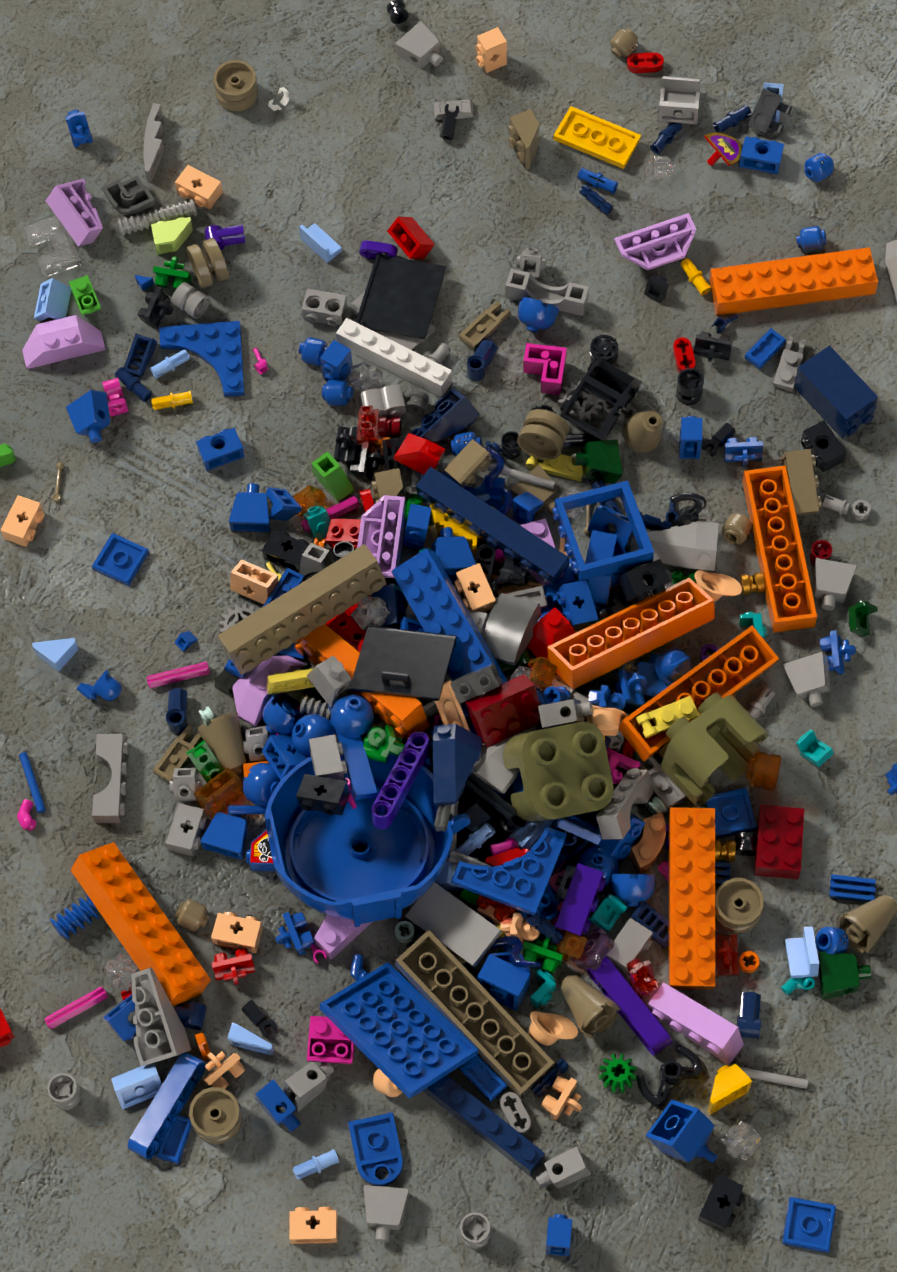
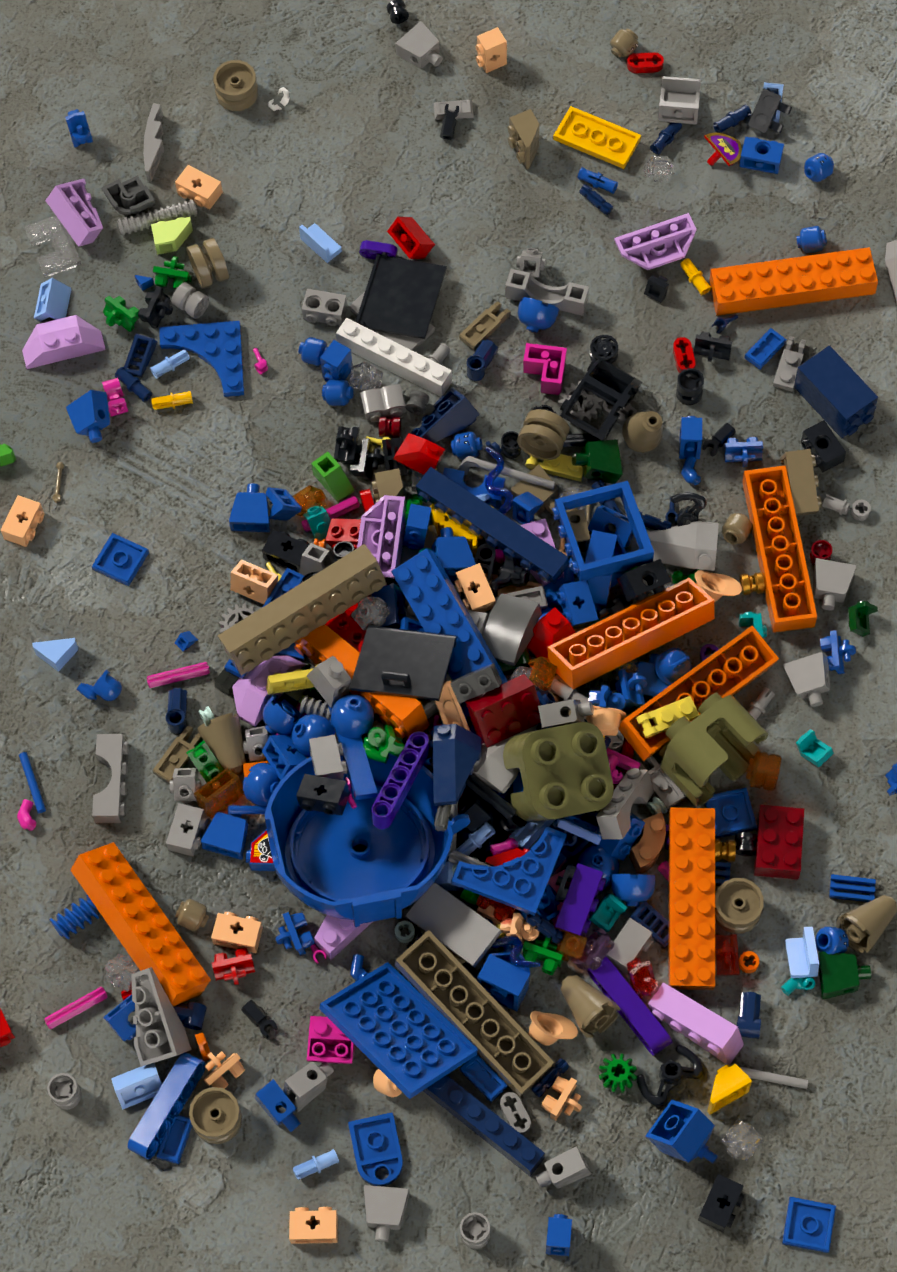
bright green slope [69,275,101,316] -> none
blue brick [196,427,245,471] -> none
dark purple piece [205,225,246,250] -> none
light blue slope [228,1022,274,1055] -> none
clear red hips [357,405,380,444] -> none
dark tan slope [444,439,492,488] -> none
teal bracket [531,969,556,1009] -> none
blue bush [543,686,571,704] -> none
none -> green hips [103,296,139,332]
none -> dark tan torso [565,508,590,552]
none -> blue arm [681,456,701,486]

